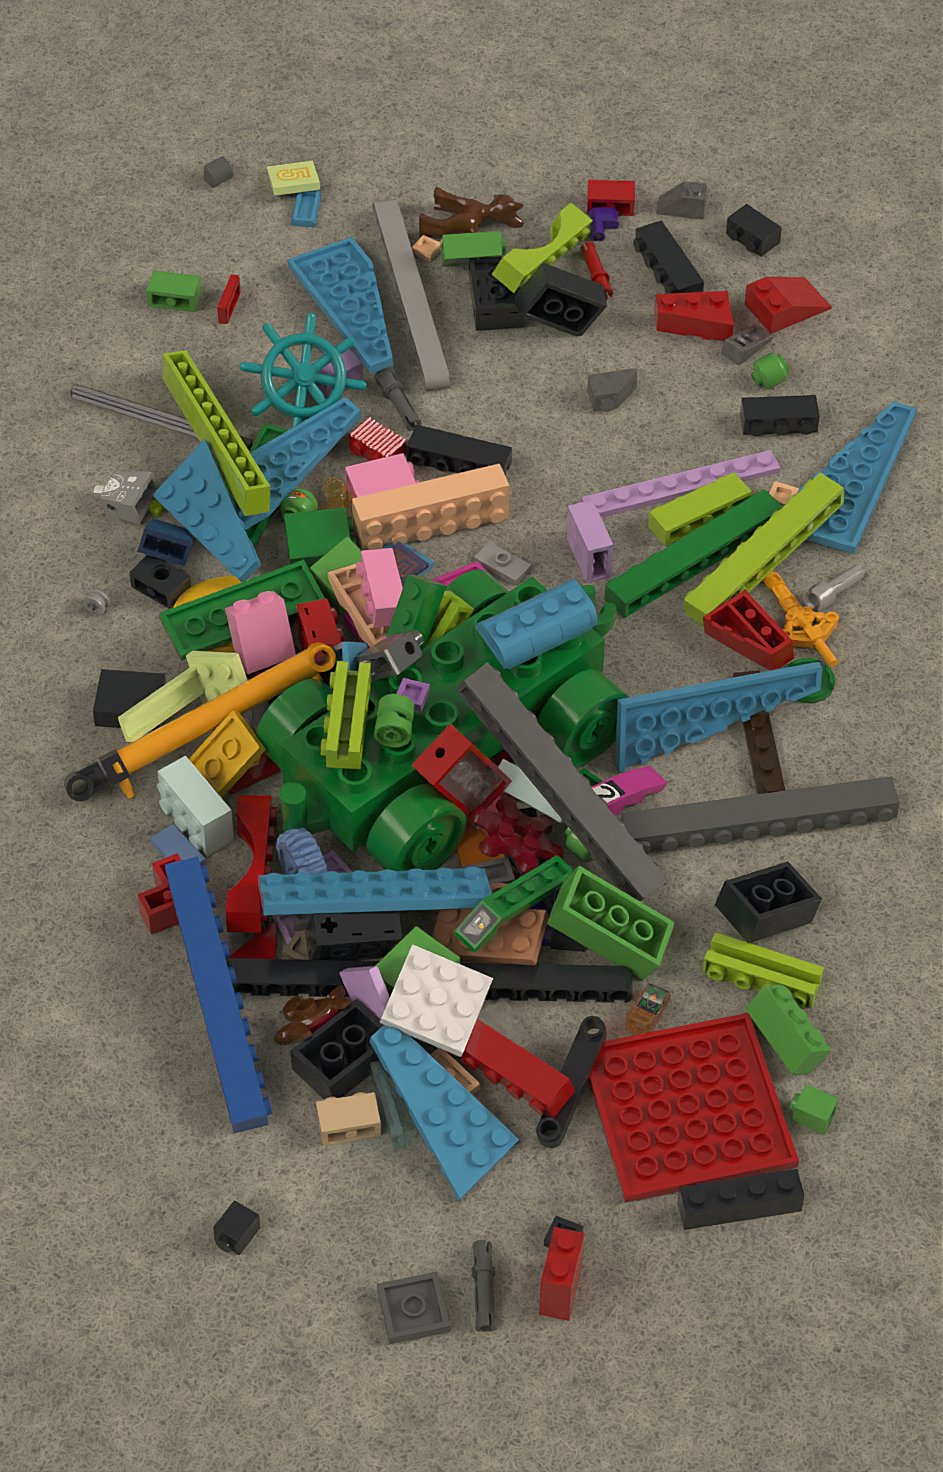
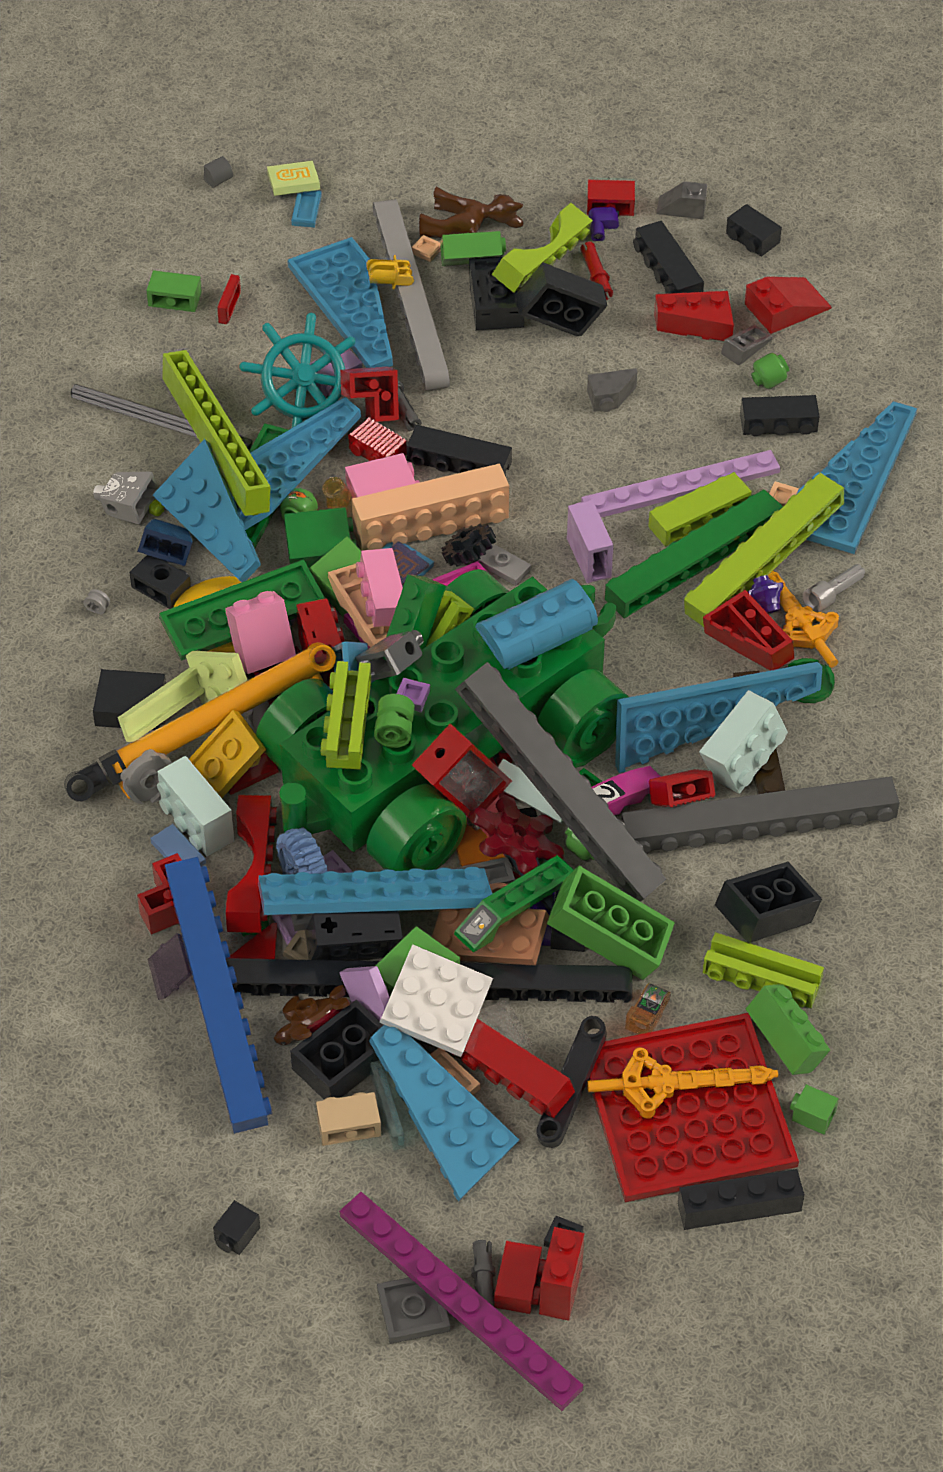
none -> light grey plate [121,749,173,804]
none -> piece [148,933,192,1000]
none -> magenta plate [339,1192,583,1411]
none -> red brick [340,366,399,422]
none -> yellow arm [366,255,414,290]
none -> black gear [441,523,496,567]
none -> red brick [494,1241,546,1314]
none -> light orange bar [587,1048,778,1118]
none -> red brick [649,769,715,808]
none -> light aqua brick [699,690,788,794]
none -> dark purple rock [748,575,784,614]

